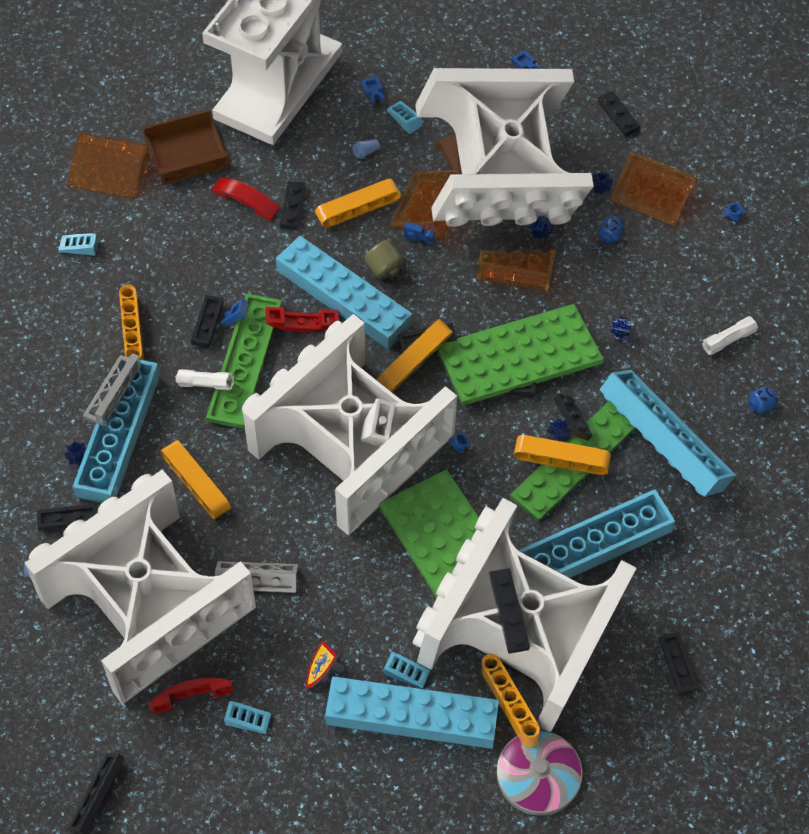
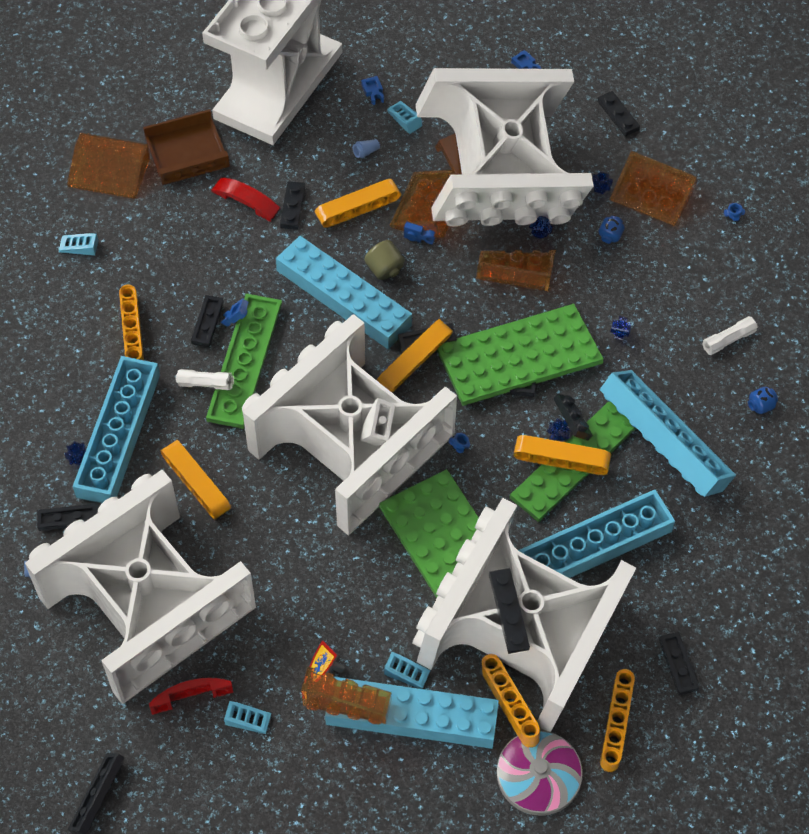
light grey fence [83,353,141,426] -> none
light grey fence [215,561,298,593] -> none
red slope [265,306,339,332] -> none
none -> clear orange wedge [301,667,392,725]
none -> light orange beam [600,669,635,772]

